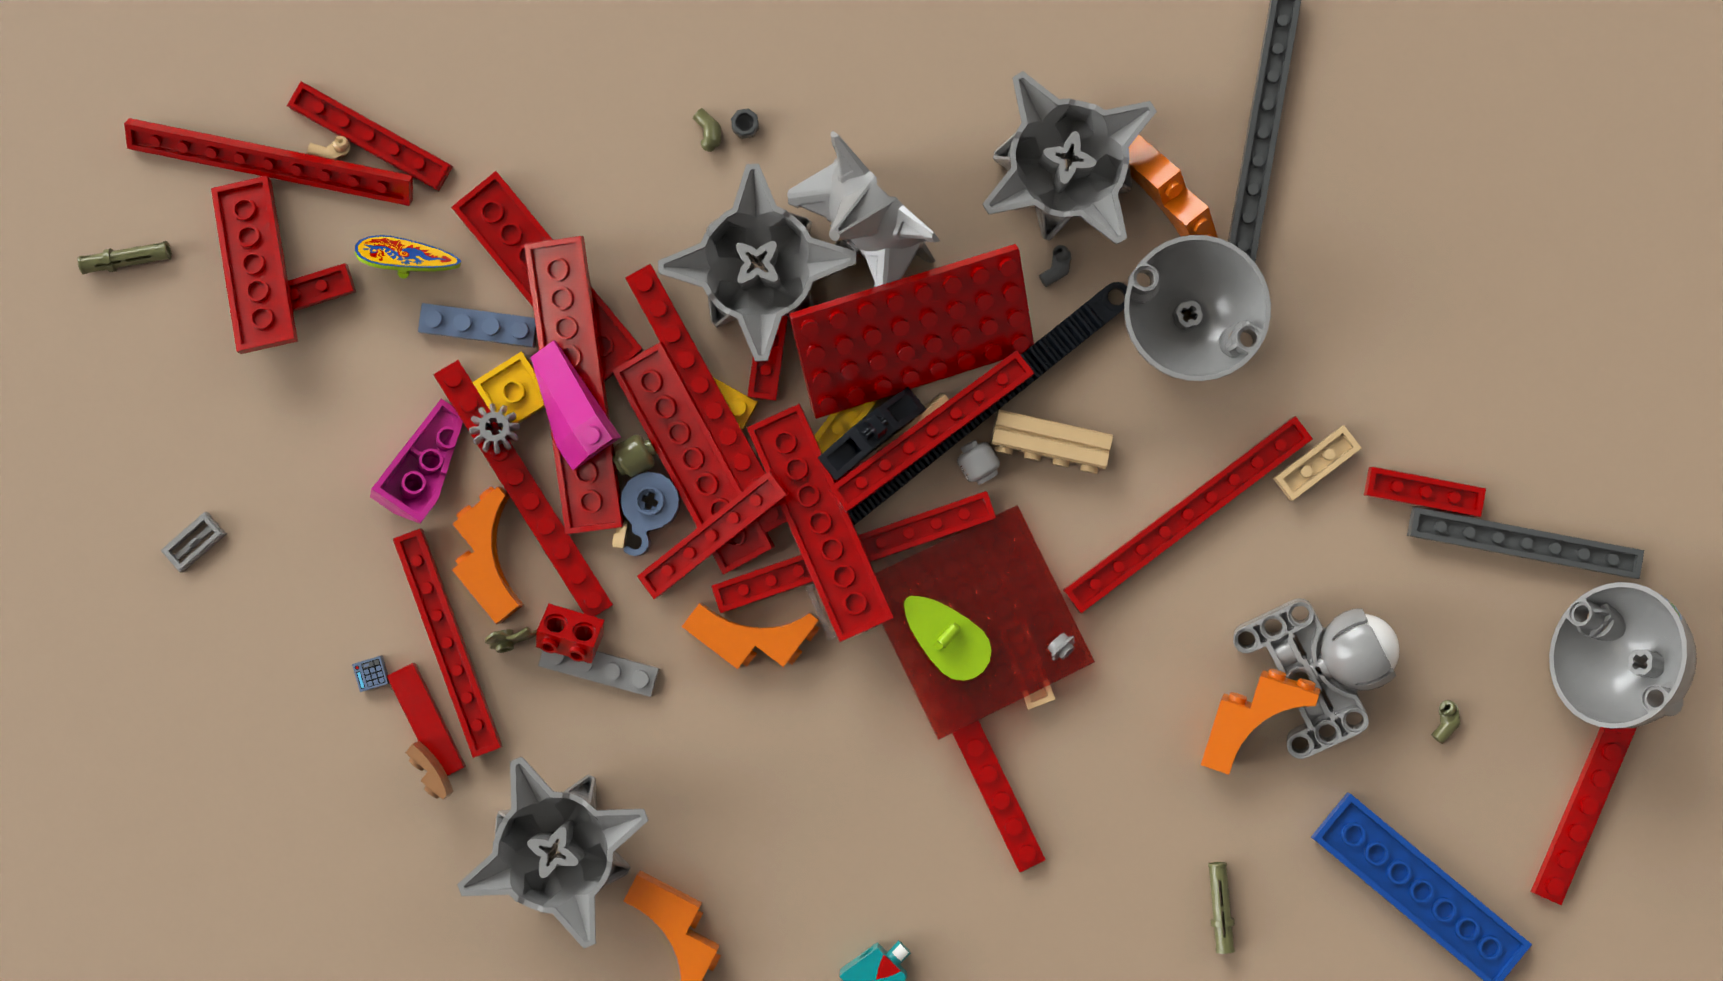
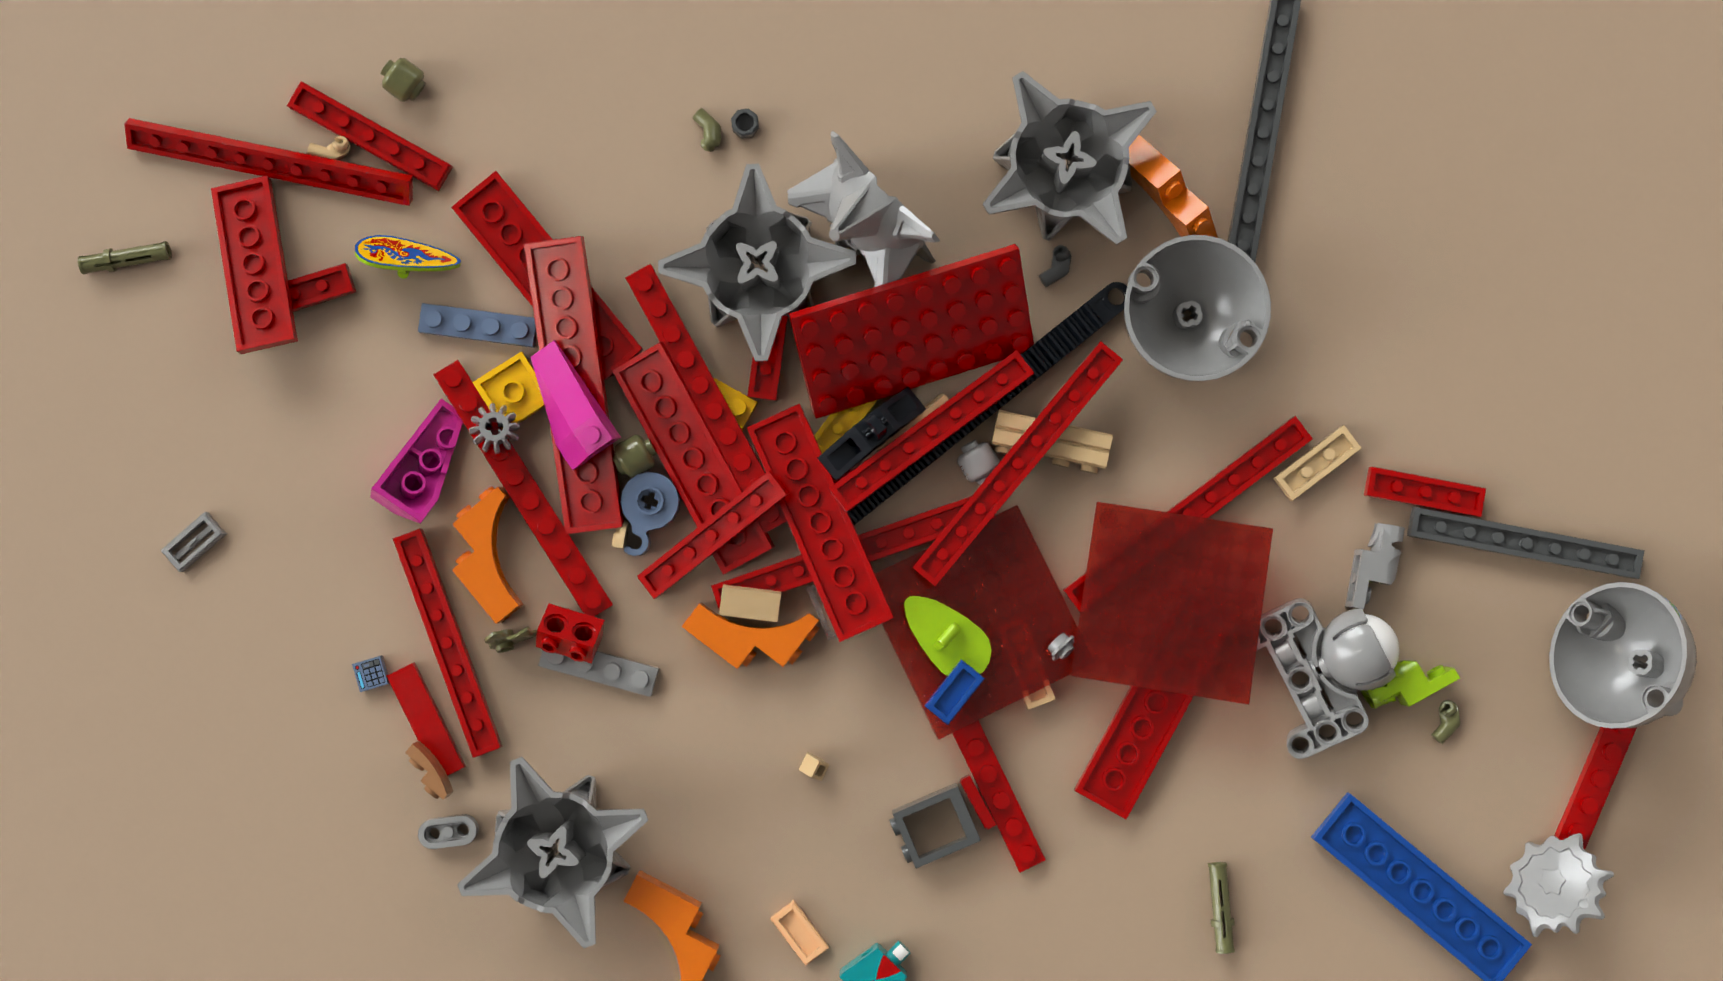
orange arch [1201,669,1321,775] -> none
none -> olive head [380,58,426,102]
none -> light grey plate [418,814,479,849]
none -> tan tile [719,584,781,622]
none -> light nougat tile [770,899,829,966]
none -> tan piece [799,752,830,781]
none -> dark grey window [889,783,981,868]
none -> red plate [912,341,1123,586]
none -> blue tile [924,660,985,725]
none -> red tile [960,774,996,830]
none -> clear red plate [1070,502,1273,705]
none -> red plate [1074,586,1239,819]
none -> light grey plate [1345,523,1405,609]
none -> lime plate [1360,660,1460,709]
none -> light grey piece [1503,833,1614,937]

